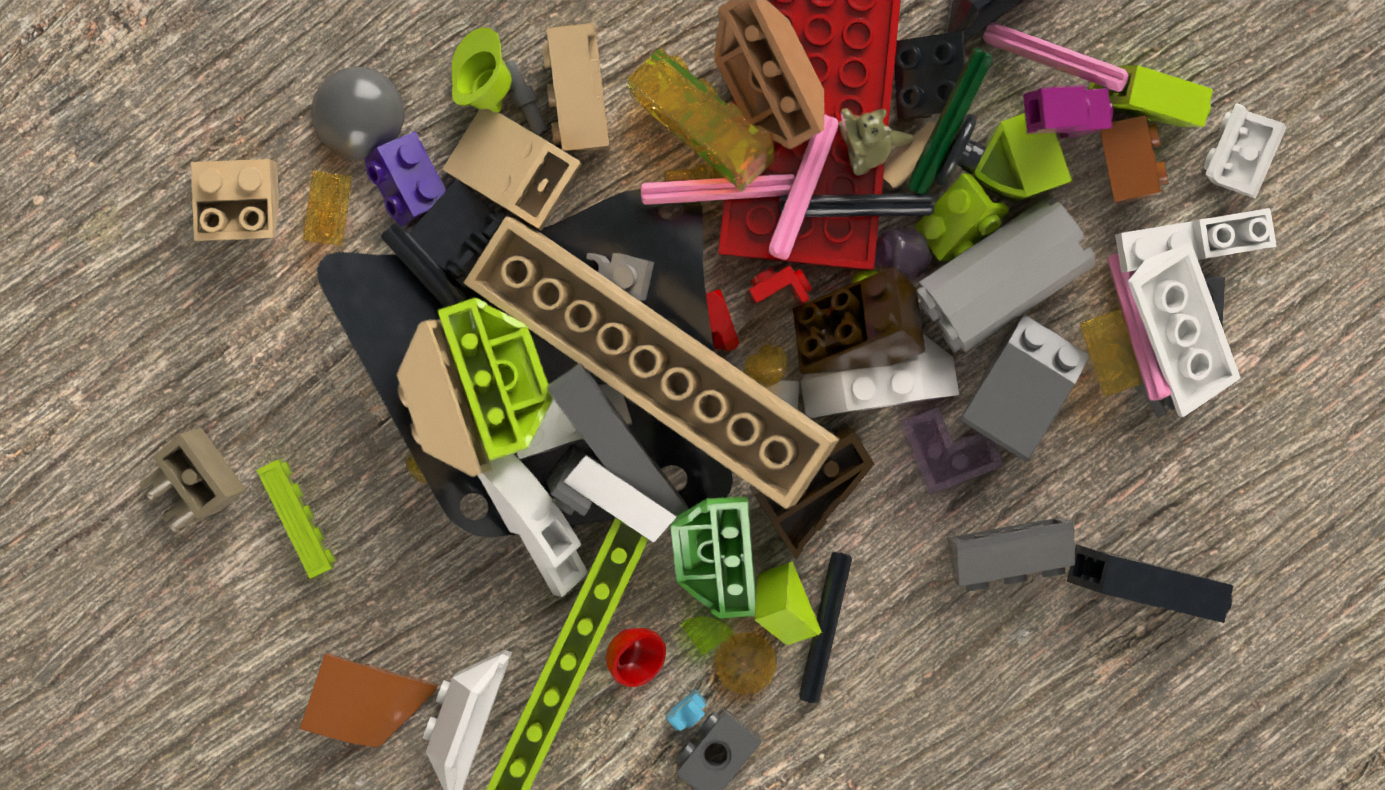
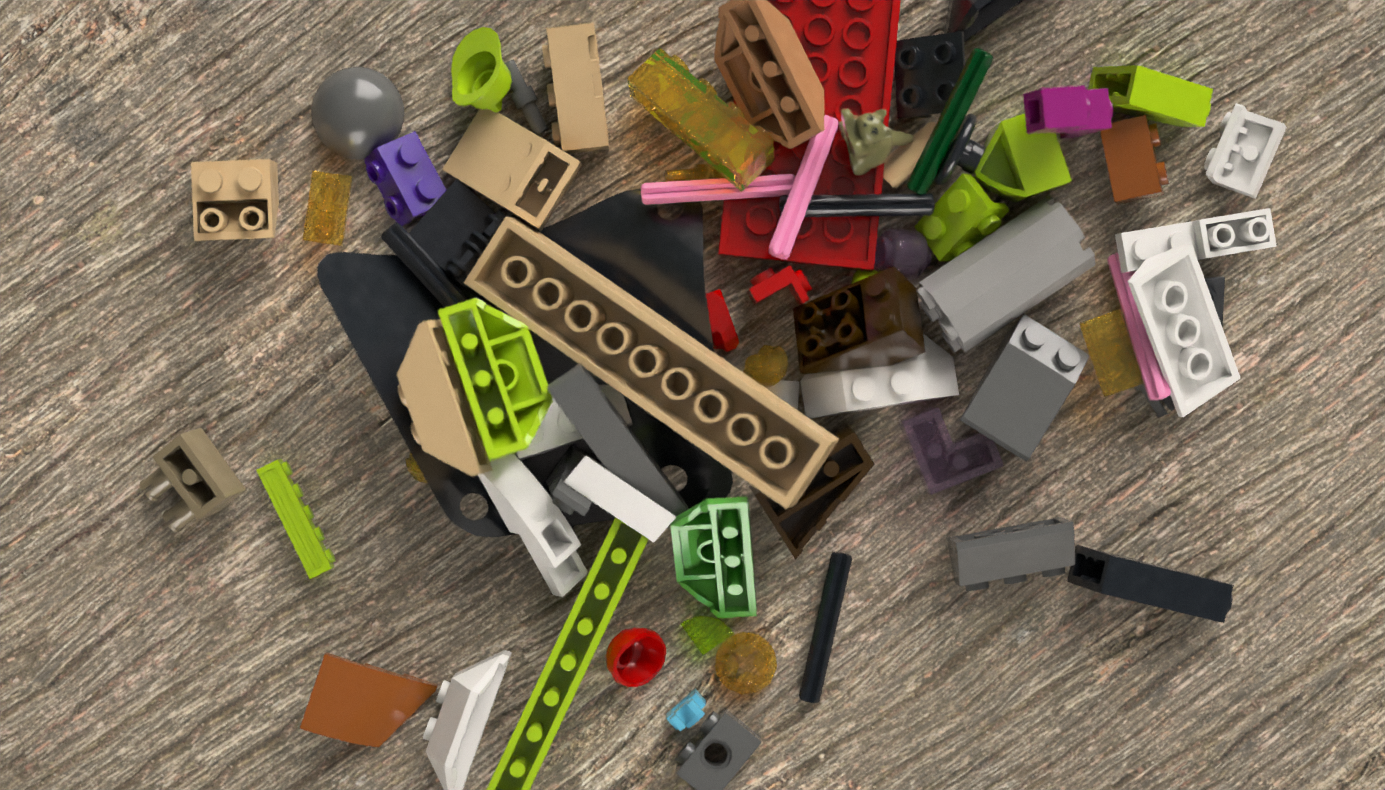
light grey plate [586,253,654,301] -> none
lime slope [755,561,822,646] -> none
bright pink axle [983,22,1129,92] -> none

